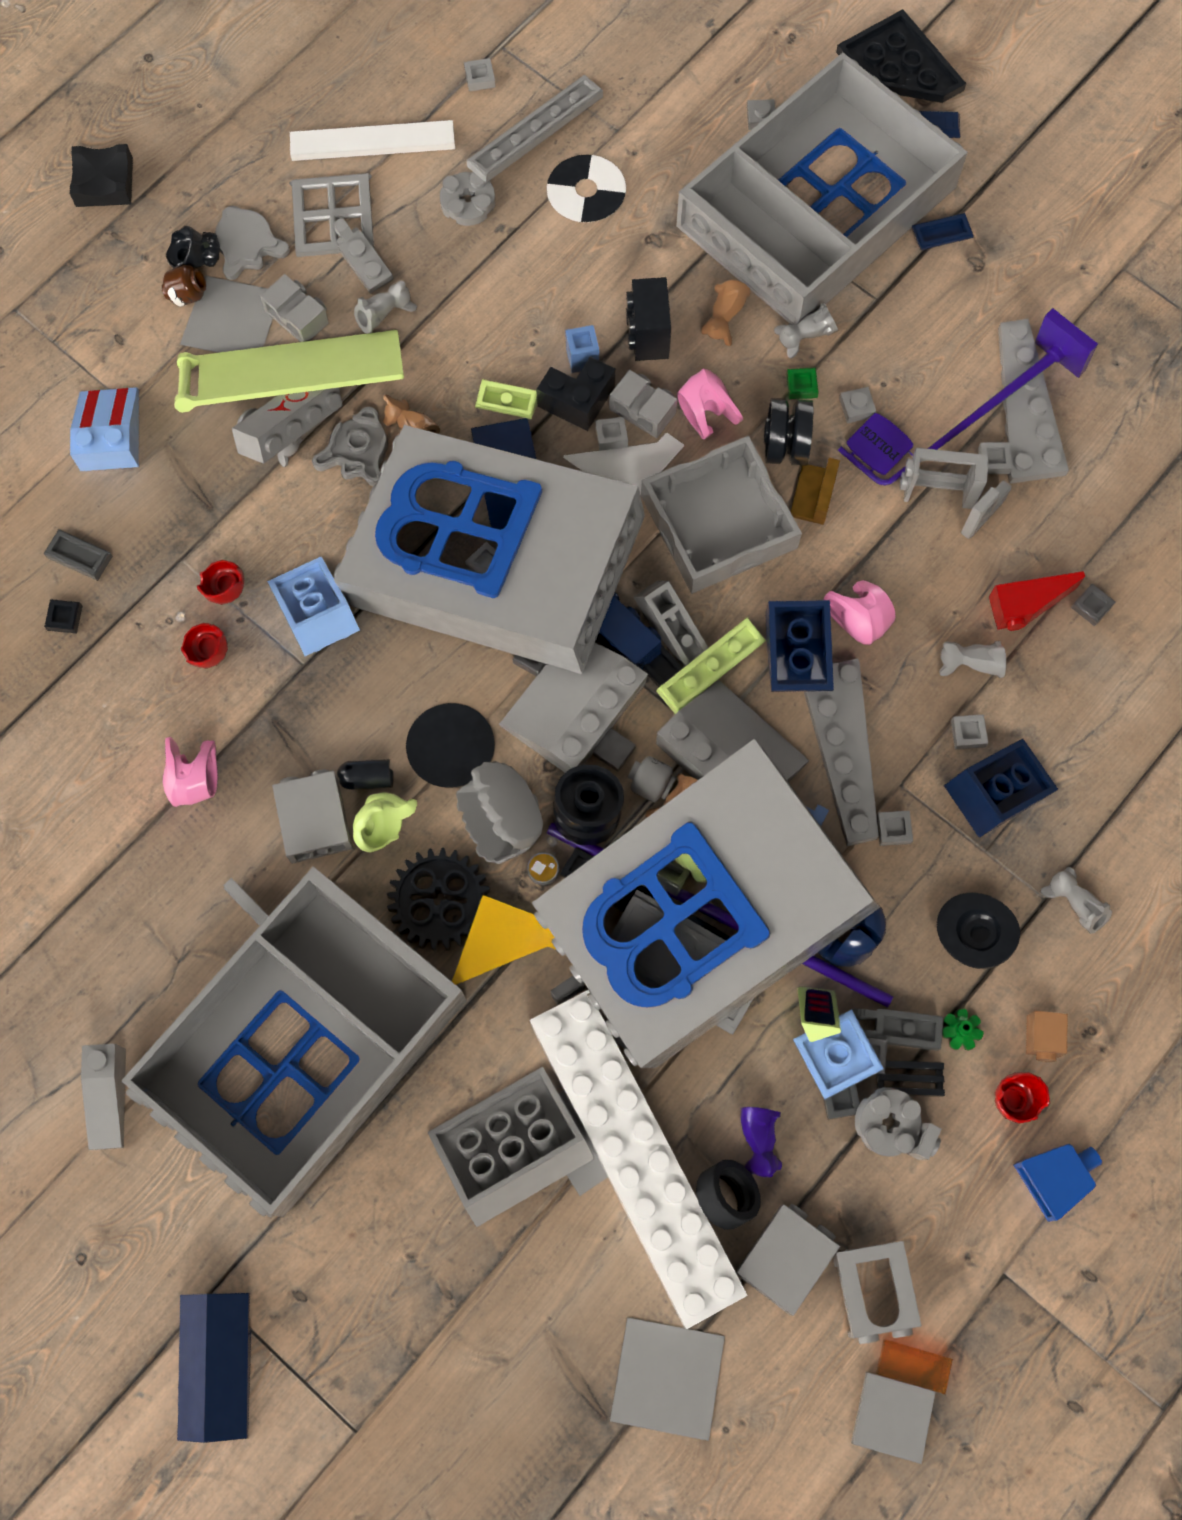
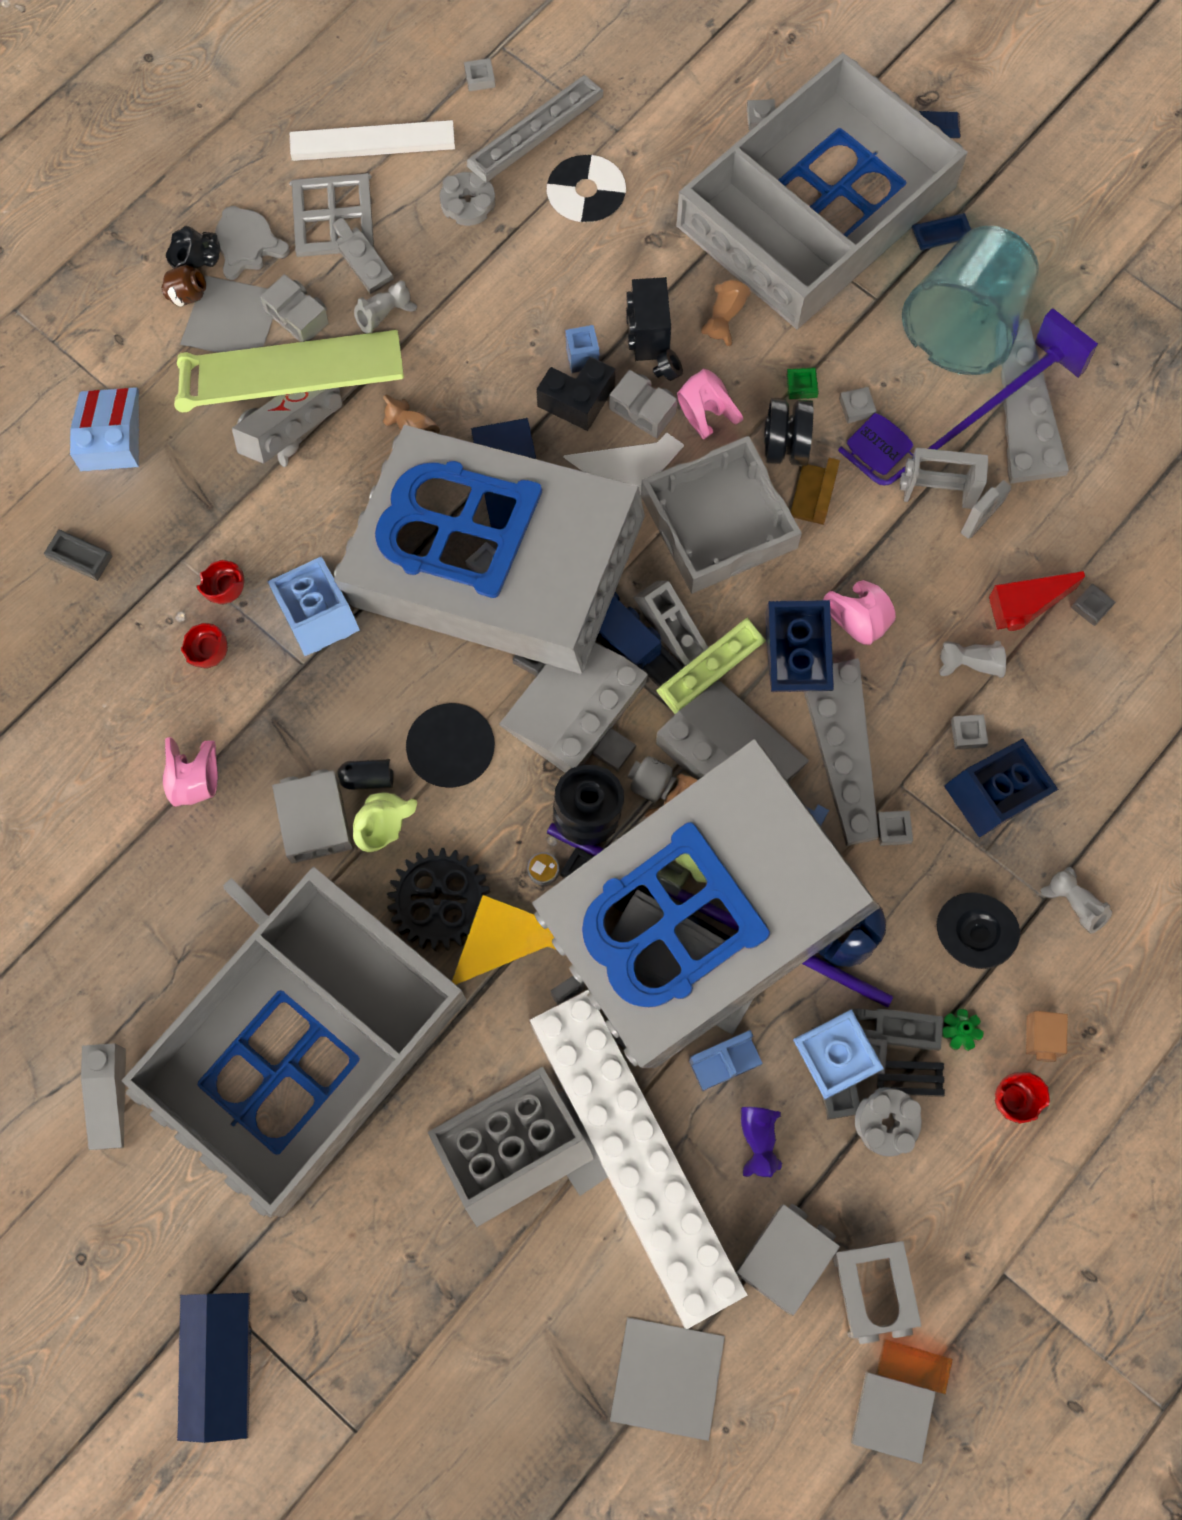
black tile [44,599,83,634] -> none
black brick [69,144,133,207] -> none
light grey tile [312,407,388,486] -> none
light grey animal [456,761,543,864] -> none
yellowish green slope [475,379,537,419] -> none
light grey plate [595,417,628,451] -> none
black tyre [696,1160,761,1230] -> none
light grey animal [774,303,839,359] -> none
slope [798,987,841,1042] -> none
black wing [836,9,967,103] -> none
light grey plate [907,1123,941,1160] -> none
light grey plate [978,442,1012,474] -> none
blue torso [1013,1144,1102,1222] -> none
none -> black tile [653,349,683,381]
none -> medium blue panel [689,1030,763,1091]
none -> clear light blue cone [902,226,1039,375]

